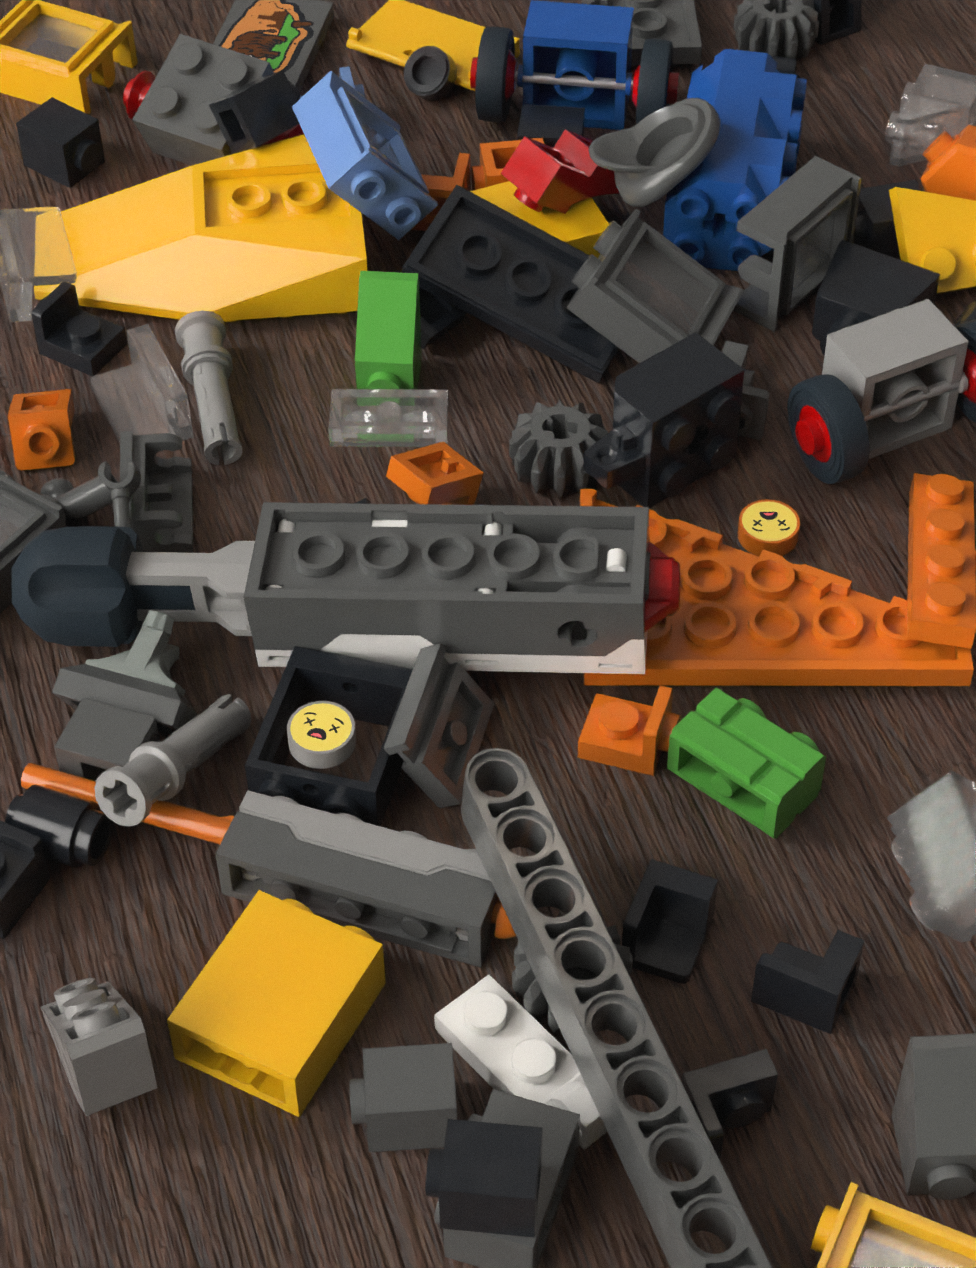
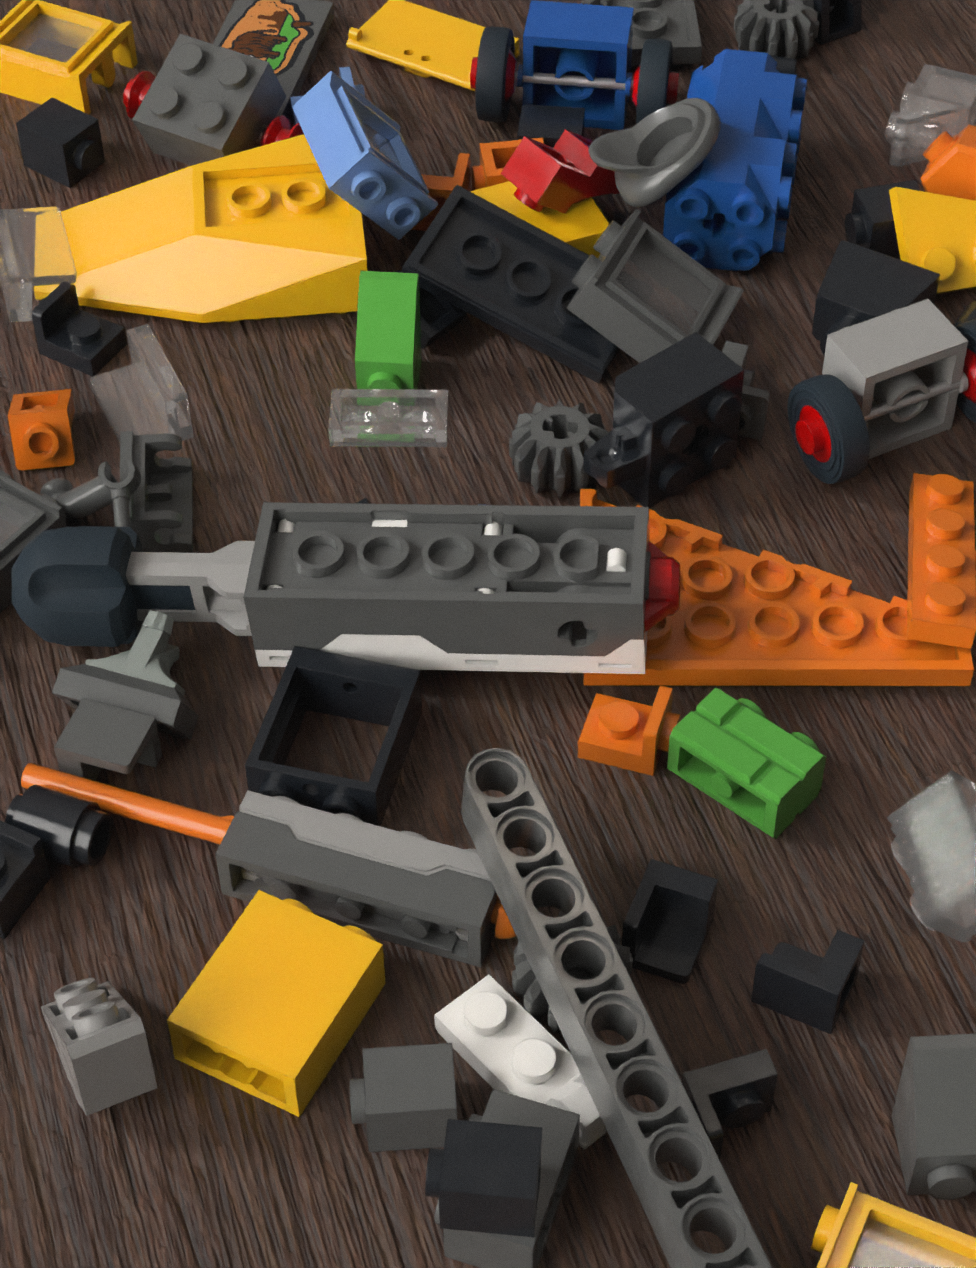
light grey pin [94,694,251,827] -> none
light grey pin [175,310,242,465] -> none
black brick [209,70,301,154] -> none
tile [287,701,356,769] -> none
dark grey plate [383,643,494,808] -> none
orange bracket [386,442,484,505] -> none
black tile [404,46,457,101] -> none
dark grey window [733,156,862,332] -> none
tile [737,499,800,556] -> none

